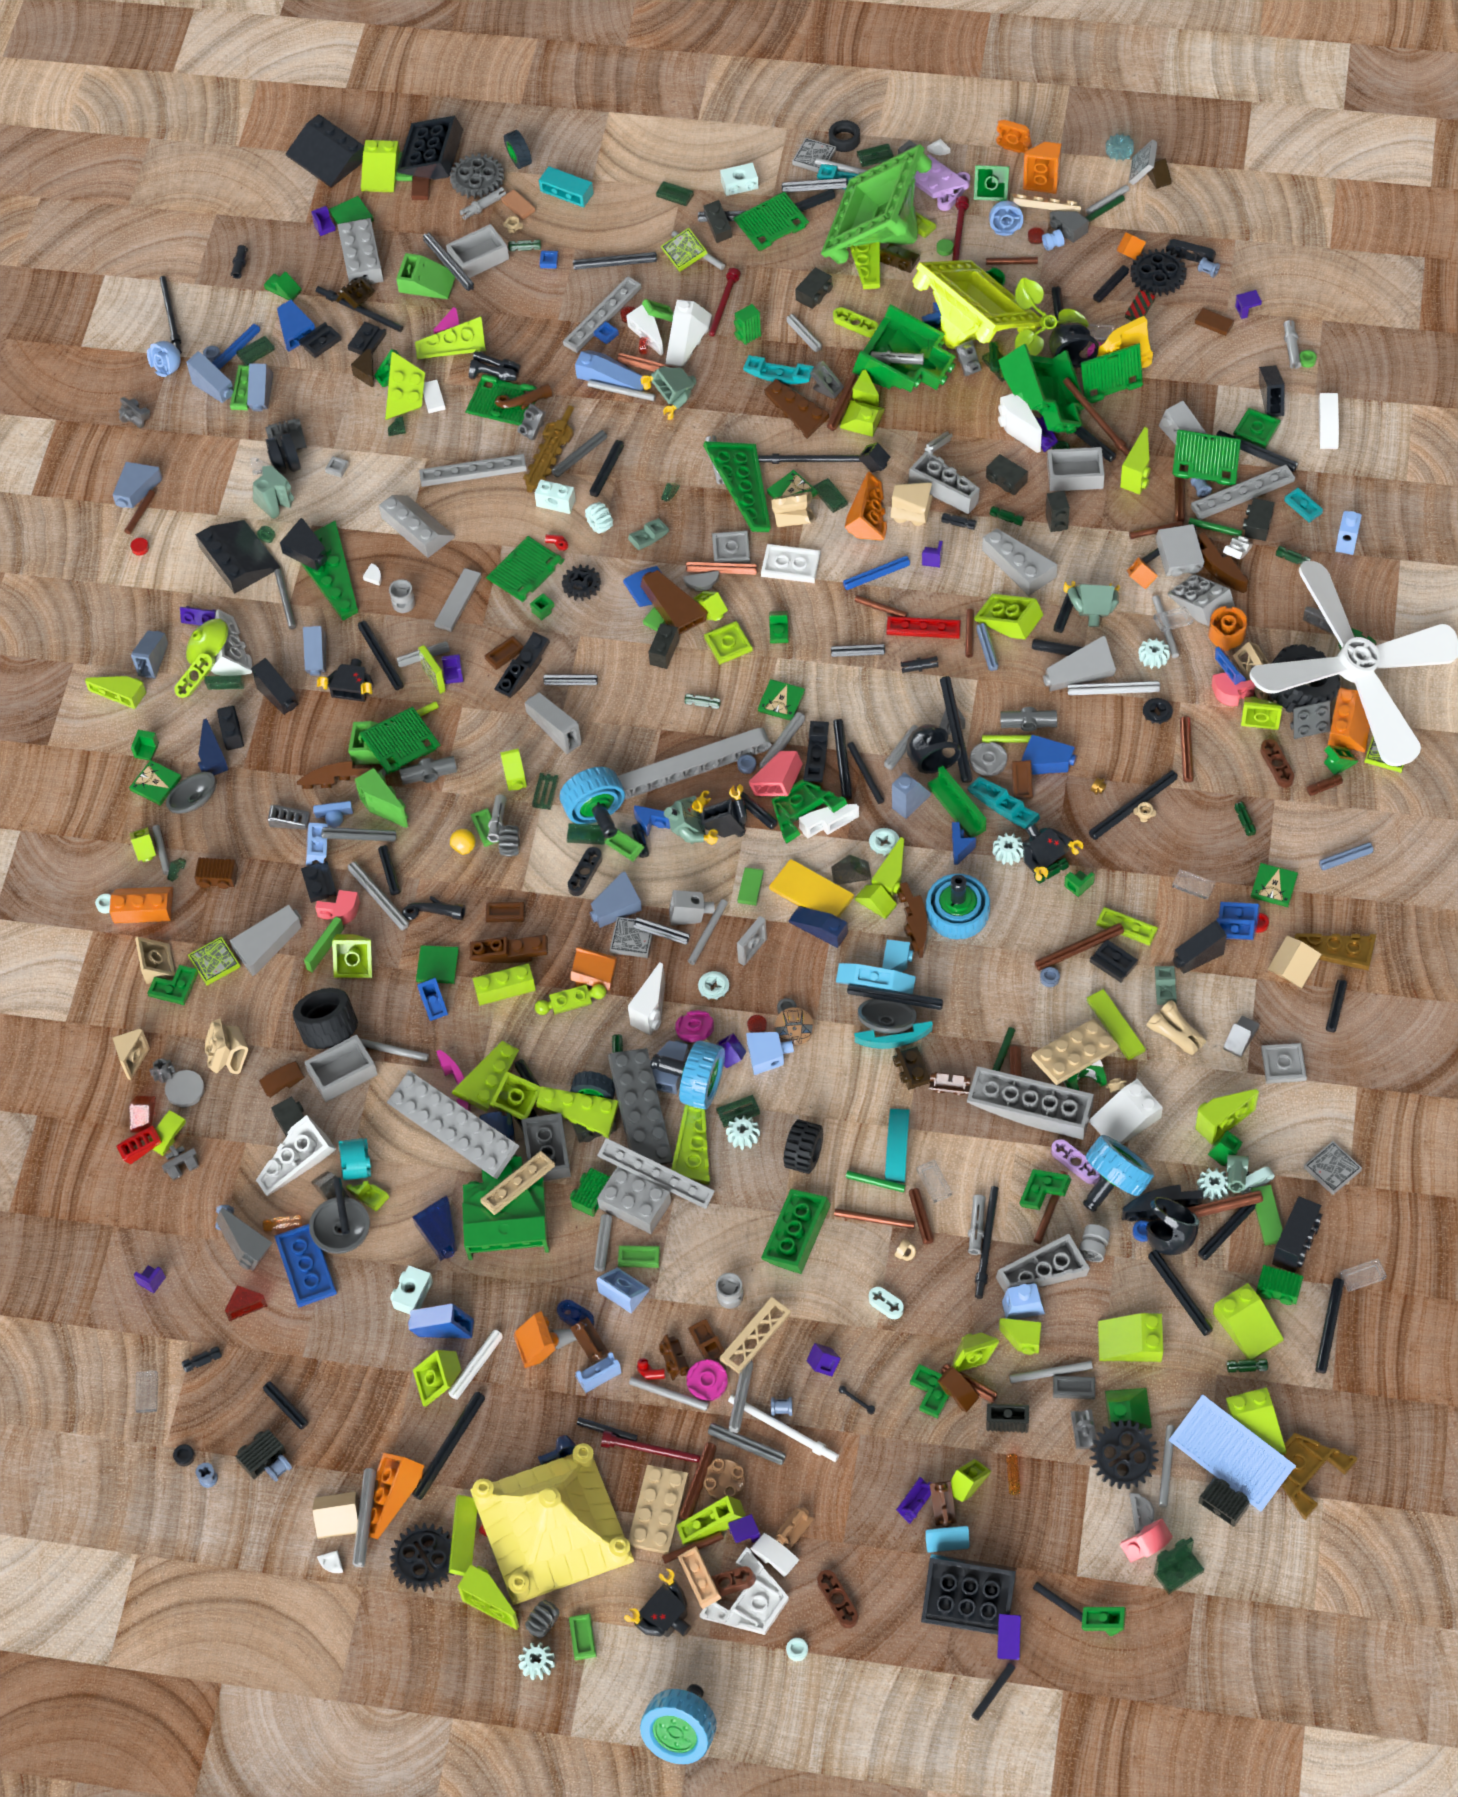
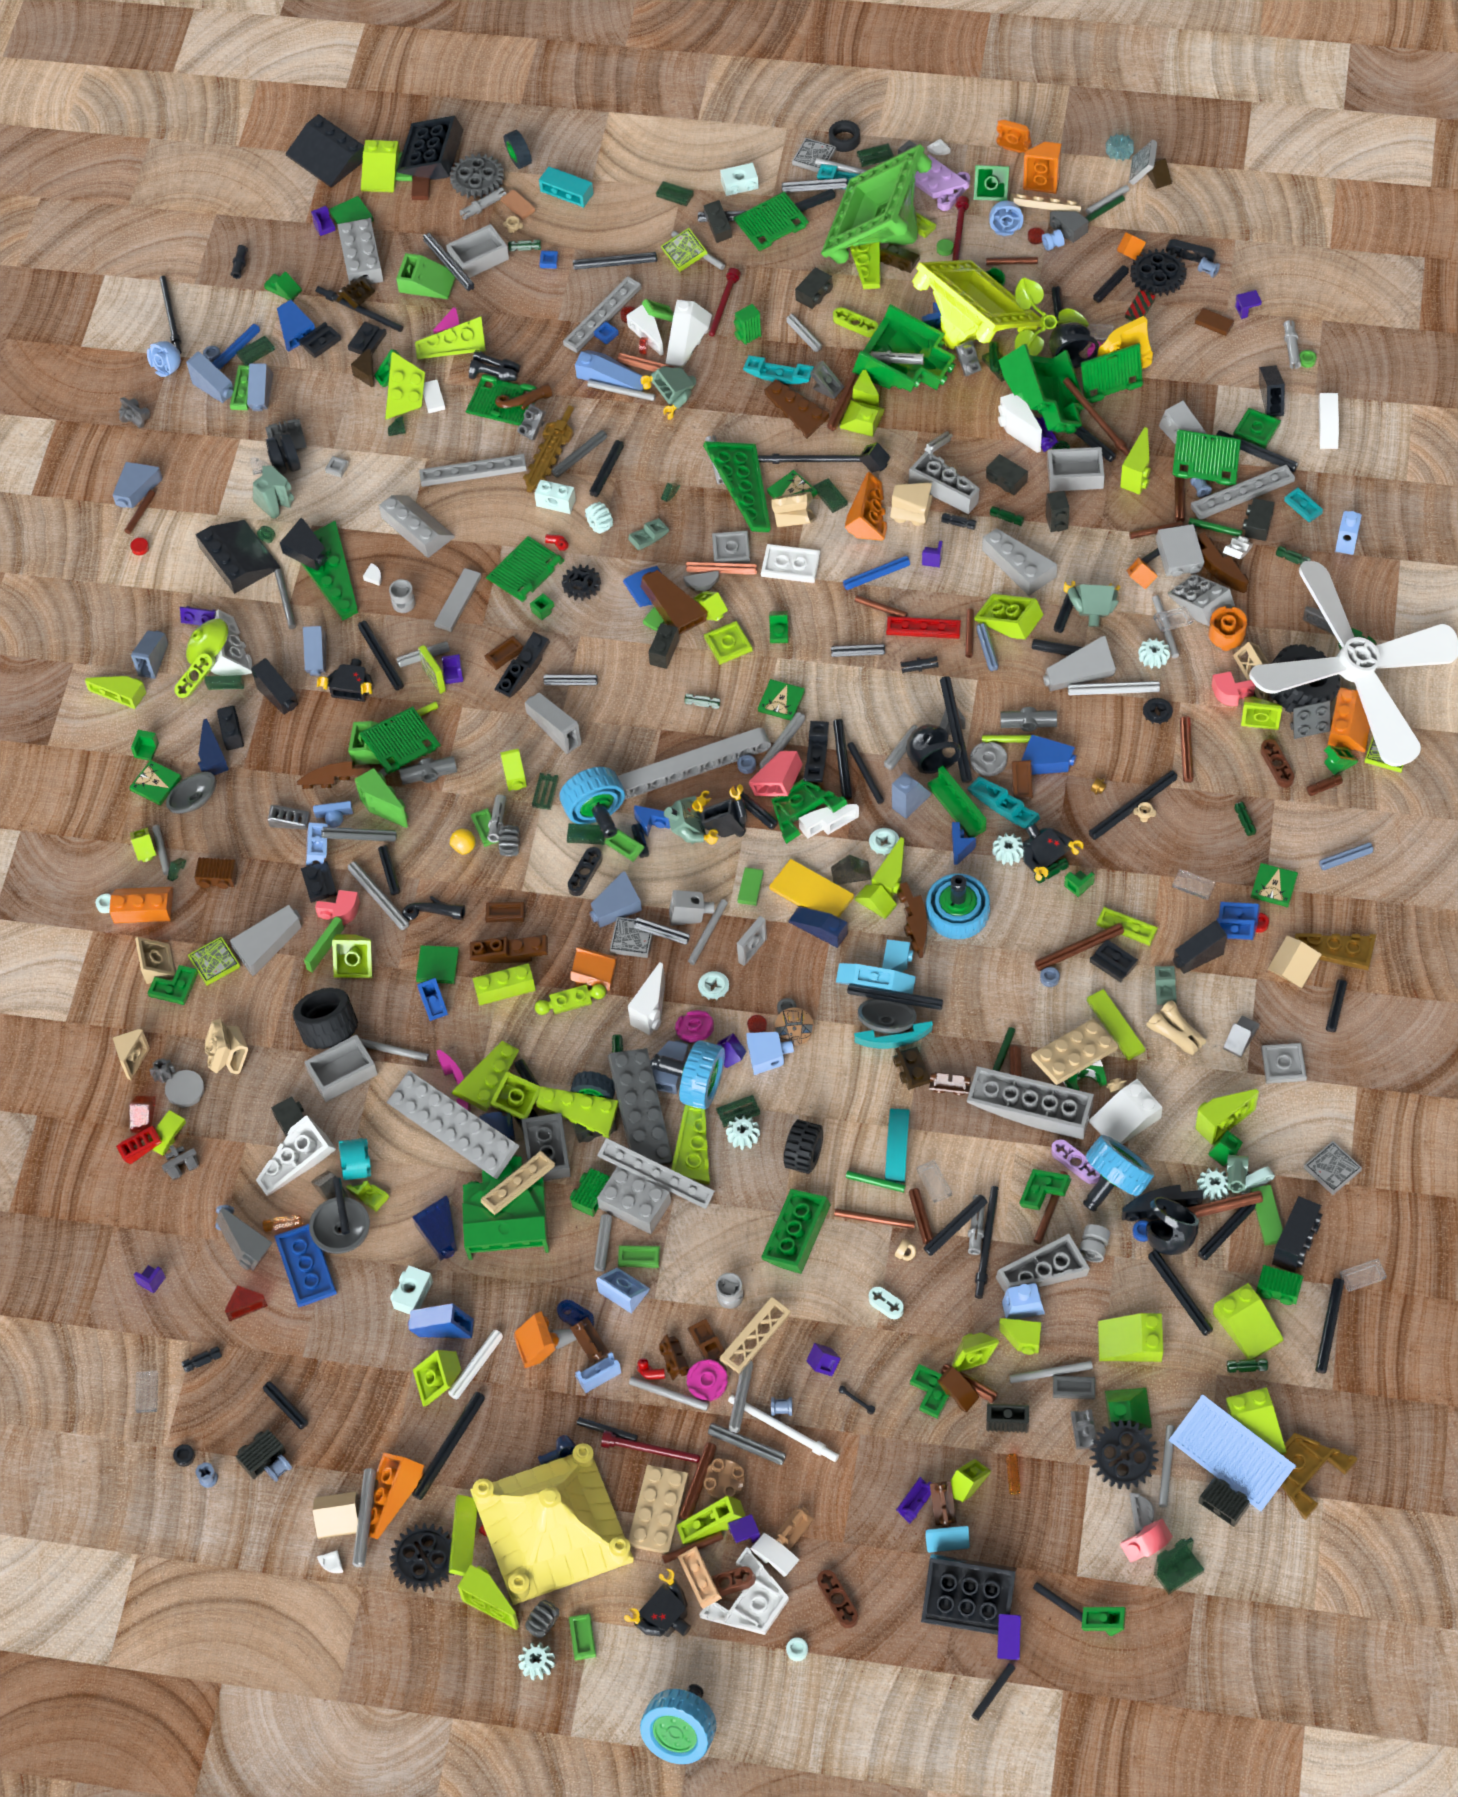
reddish brown slope [259,1061,305,1098] -> none
blue slope [1215,647,1246,685] -> none
none -> black axle [923,1194,988,1256]

